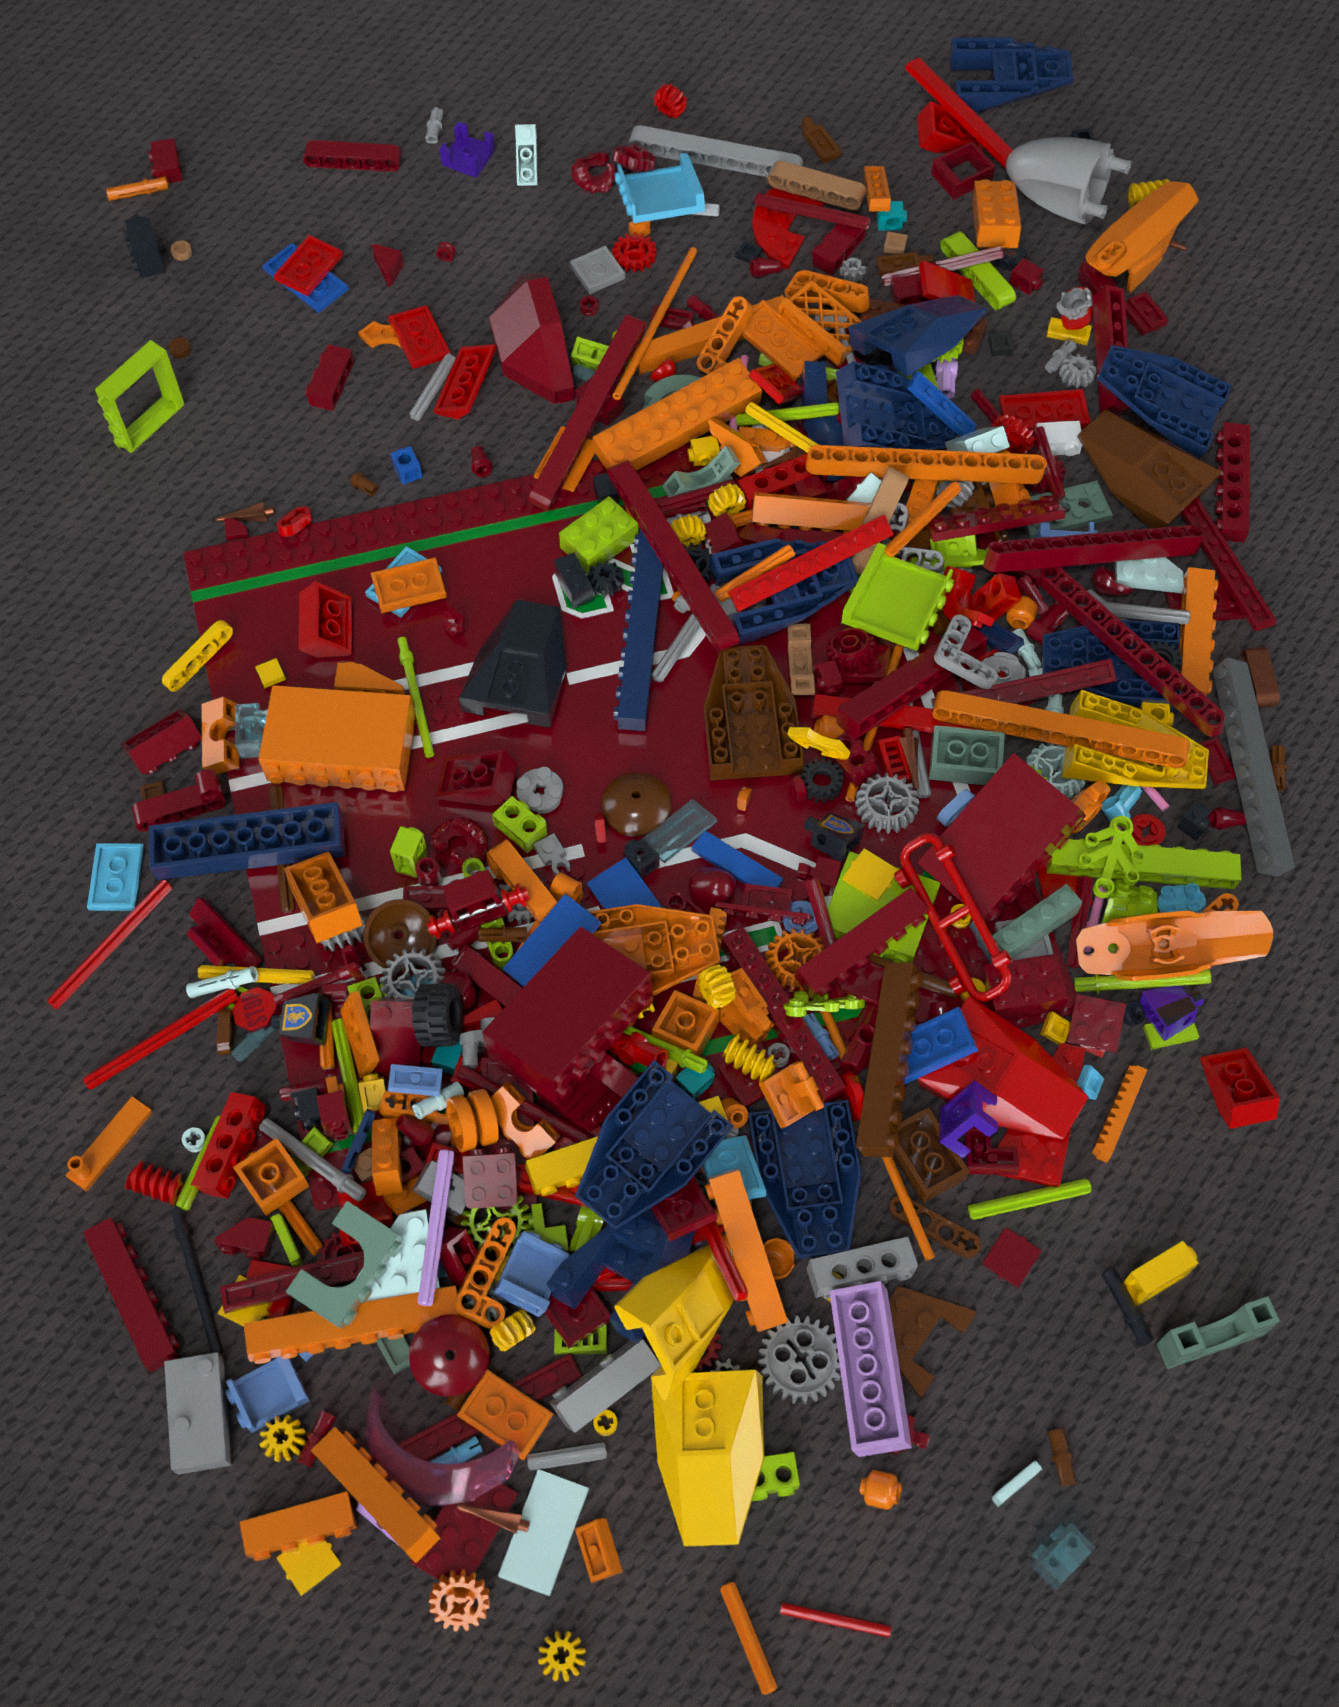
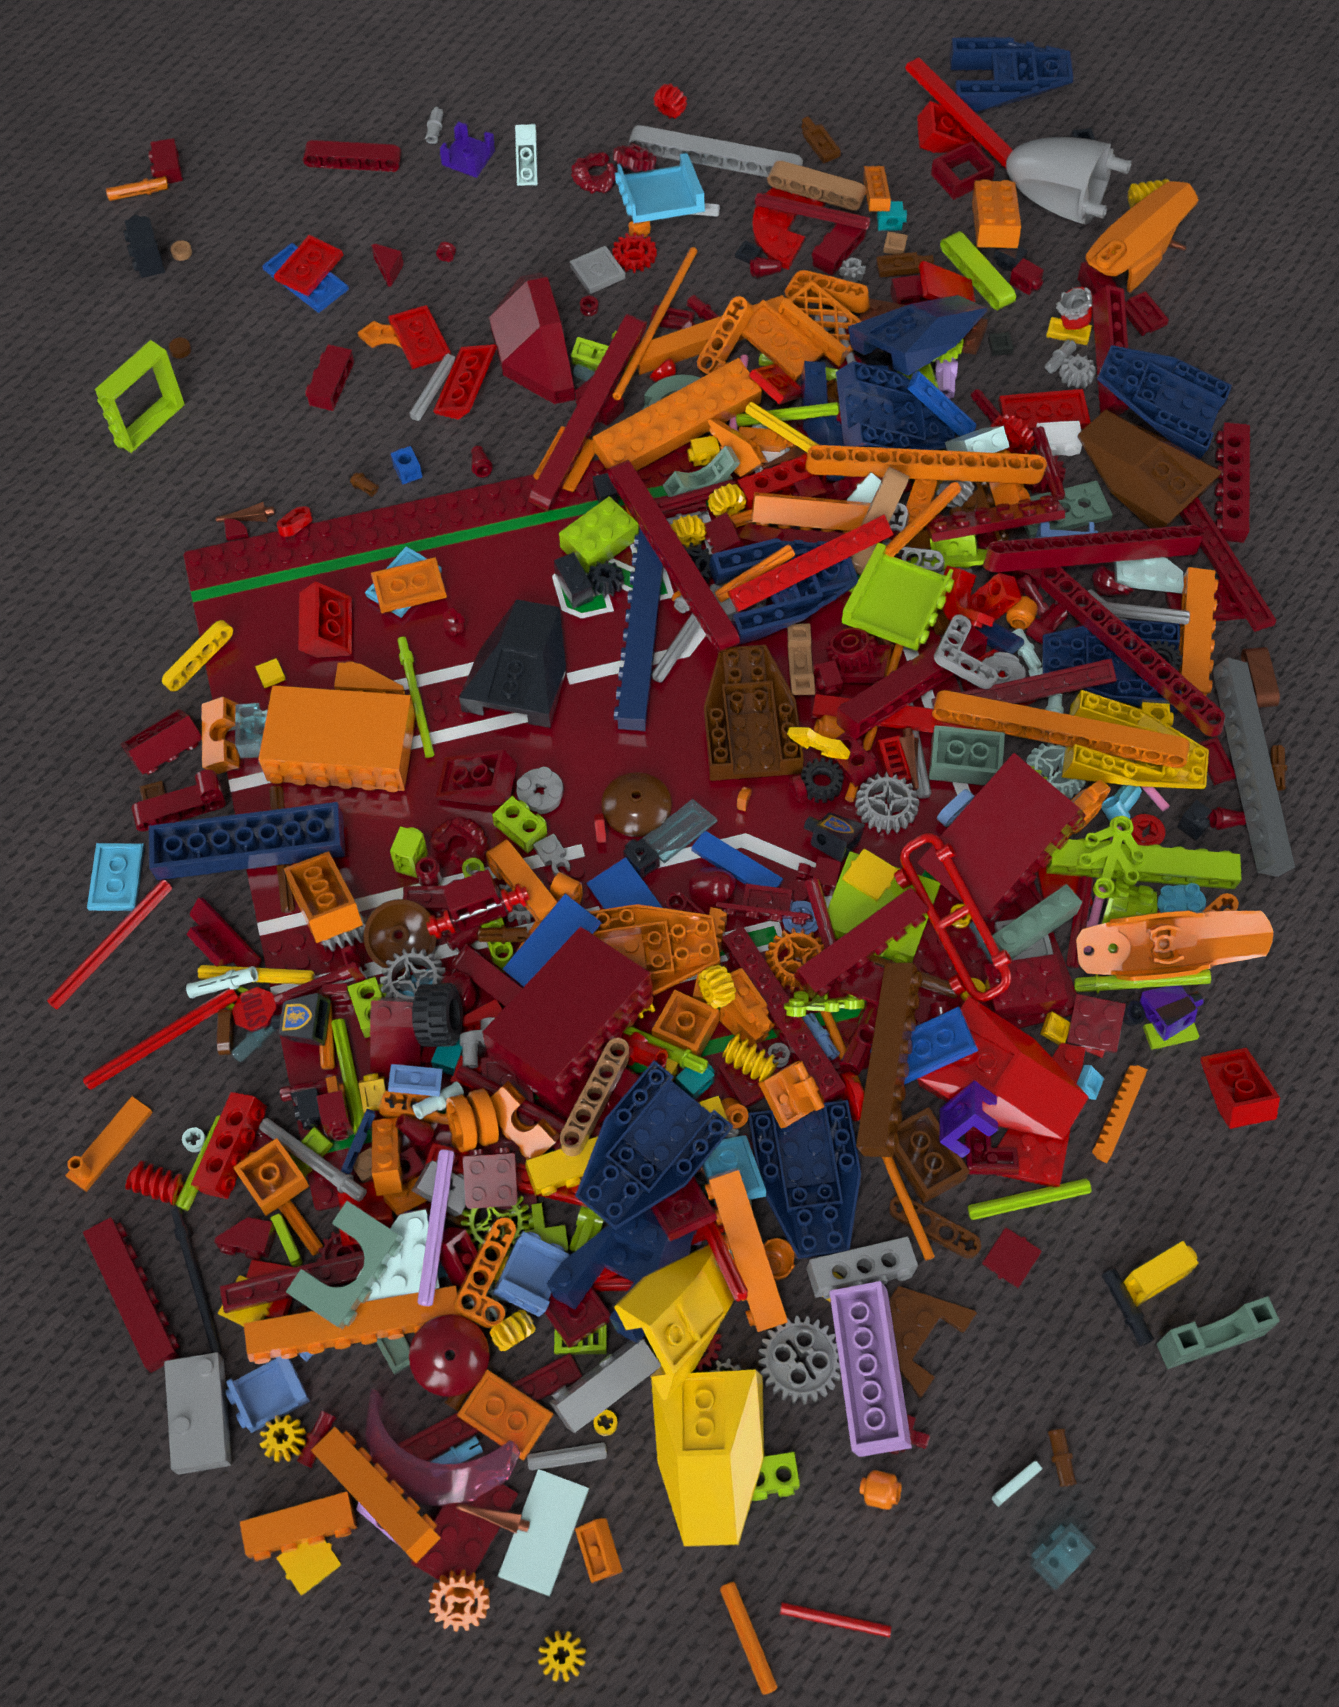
orange tile [340,991,380,1078] -> none
axle [882,246,1004,287] -> none
none -> medium nougat beam [560,1038,629,1157]

